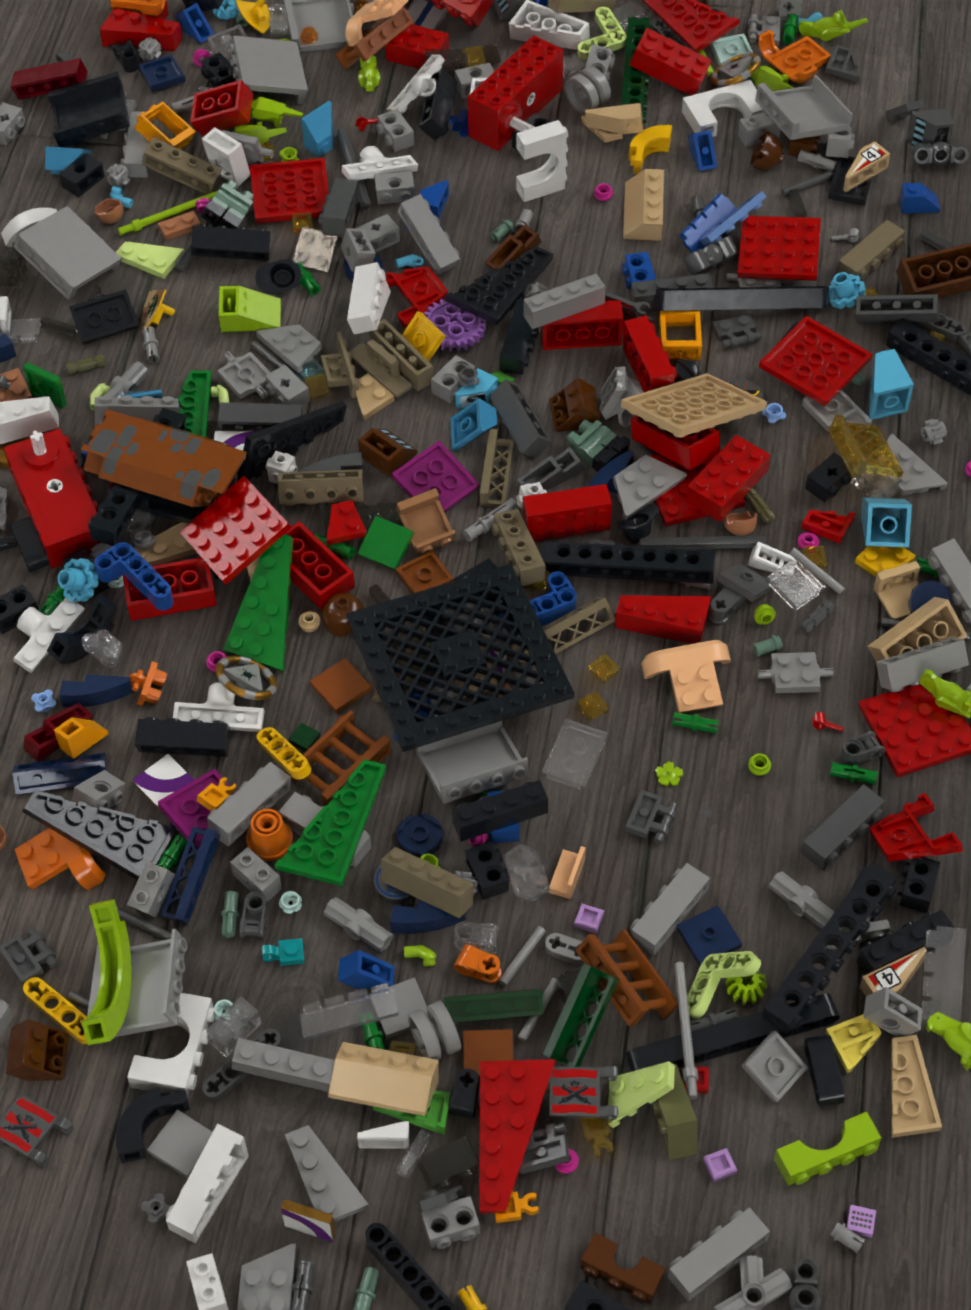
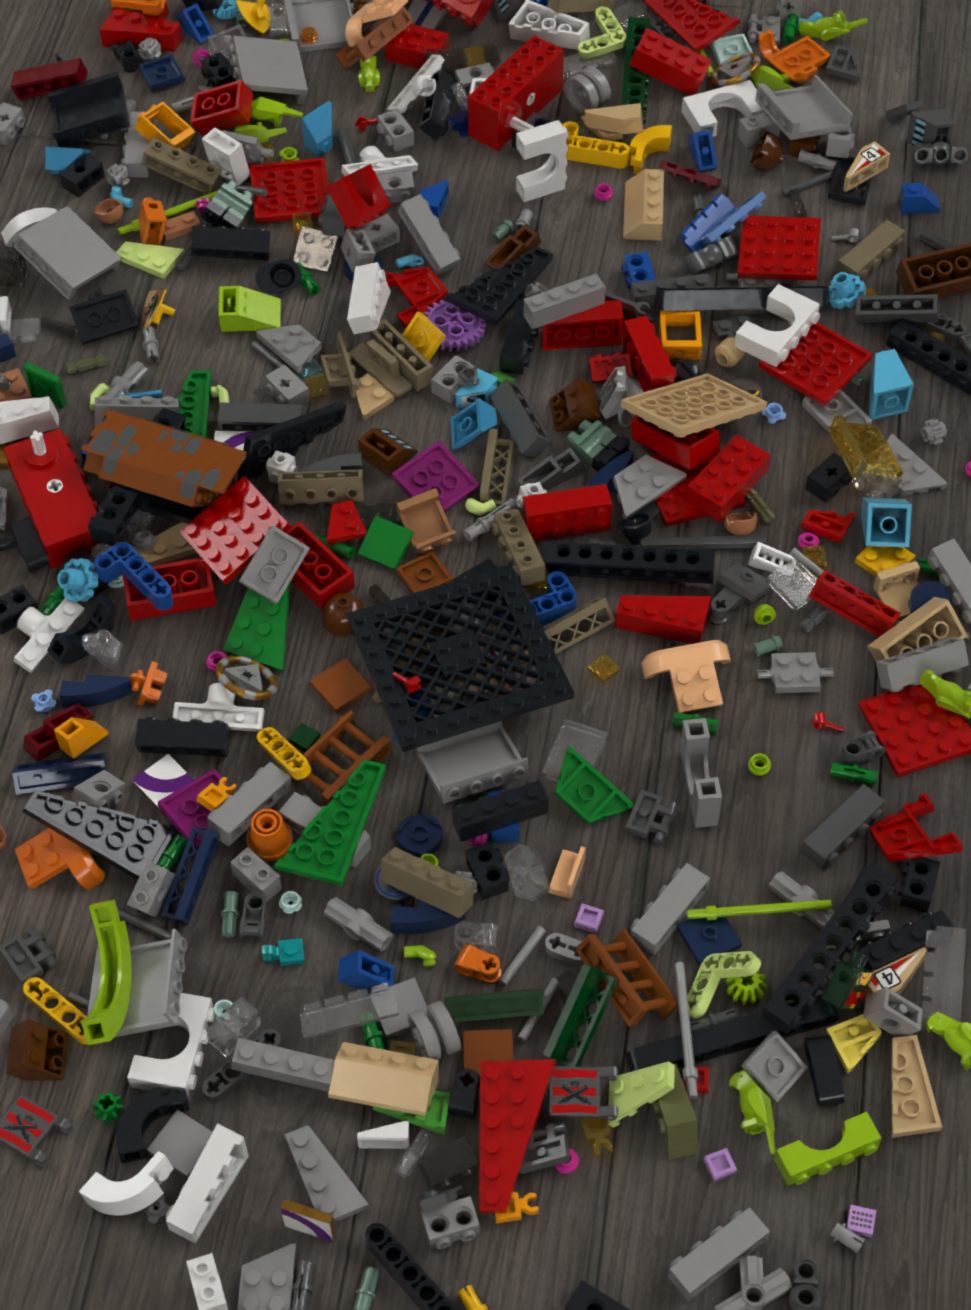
light grey plate [217,351,271,400] -> none
tan plate [298,611,320,632] -> none
clear yellow plate [577,691,608,721] -> none
reddish brown arch [580,1233,666,1304] -> none
light grey brick [585,44,615,81] -> none
lime plant [655,761,683,787] -> none
none -> white arch [79,1151,174,1216]
none -> green gear [92,1090,125,1124]
none -> orange torso [138,197,167,246]
none -> dark grey bar [218,183,268,196]
none -> light grey tile [238,525,310,604]
none -> red arch [326,164,391,229]
none -> red hand [392,672,422,693]
none -> clear axle [451,82,468,119]
none -> yellowish green arm [465,498,497,516]
none -> green wing [554,745,635,825]
none -> yellow beam [562,121,630,169]
none -> red bracket [588,352,632,383]
none -> dark red wing [659,160,722,189]
none -> light grey arch [680,718,722,828]
none -> lime bar [687,900,832,920]
none -> tan head [715,337,745,367]
none -> lime animal [729,1070,776,1155]
none -> white arch [735,284,820,367]
none -> red fence [808,570,901,637]
none -> clear green torso [821,951,873,1009]

